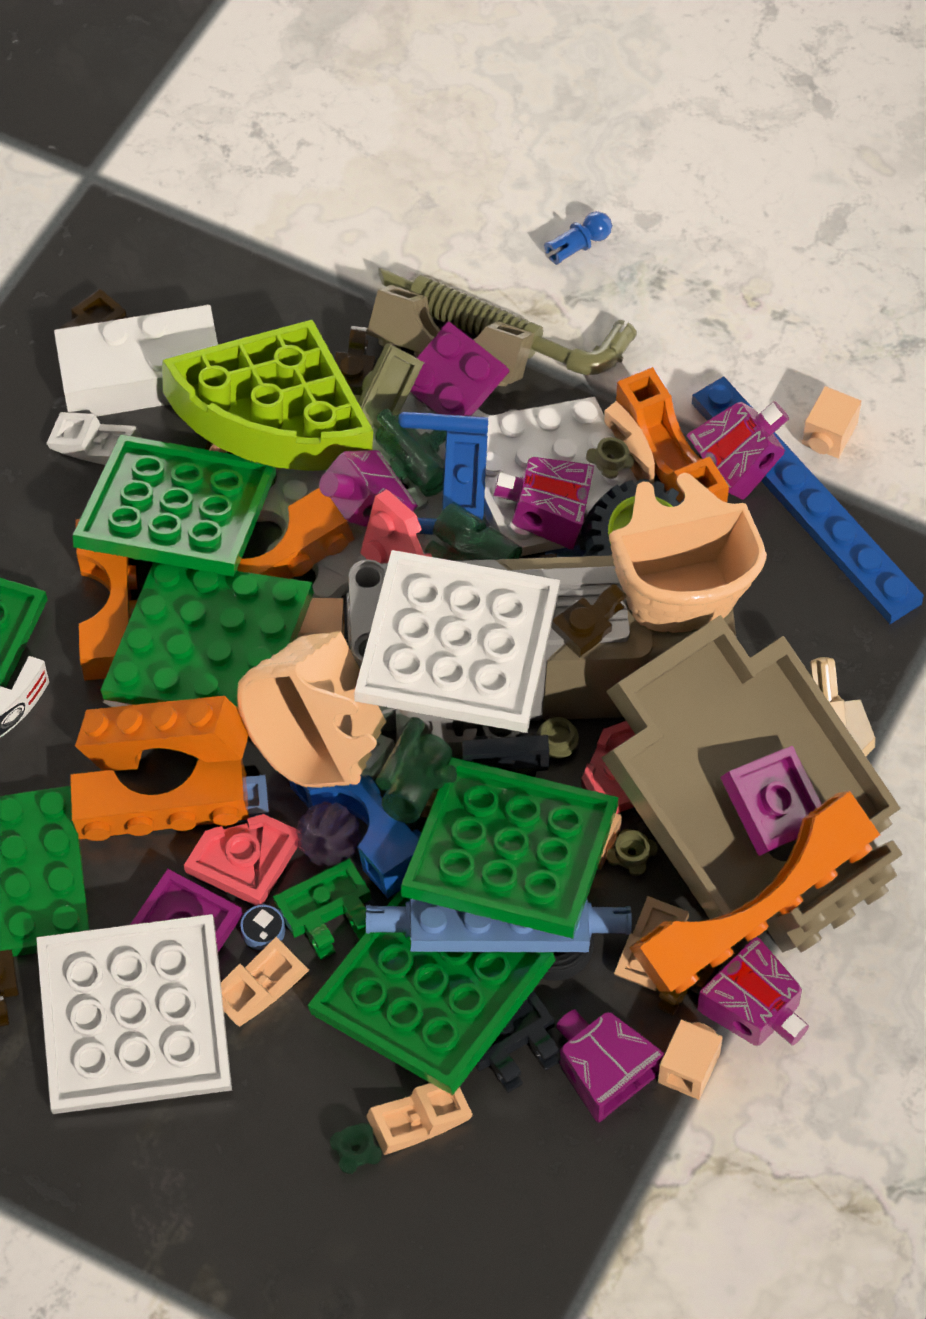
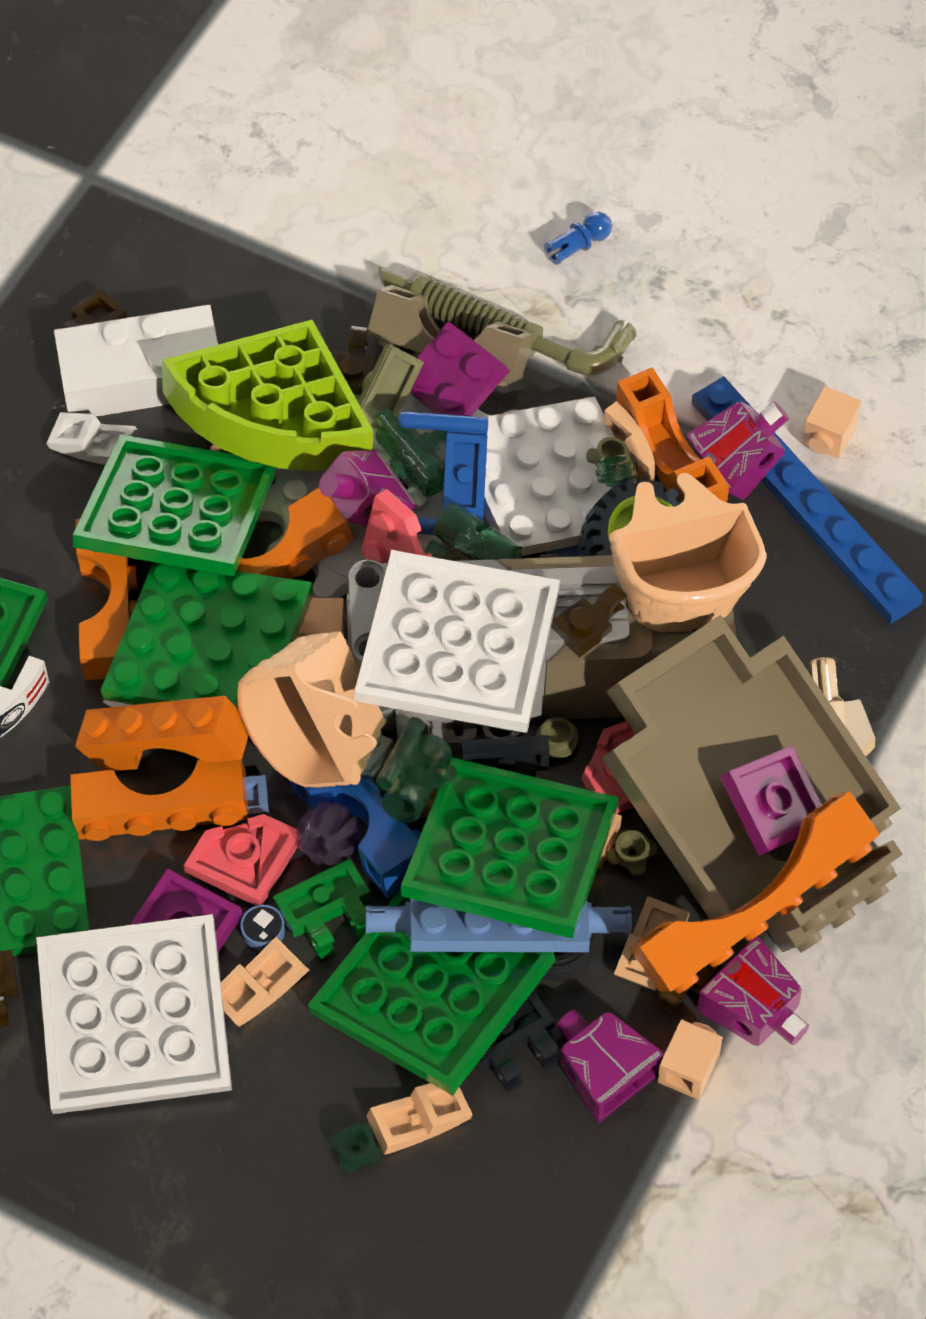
magenta torso [493,457,594,549] -> none
none -> clear green plate [595,455,638,487]

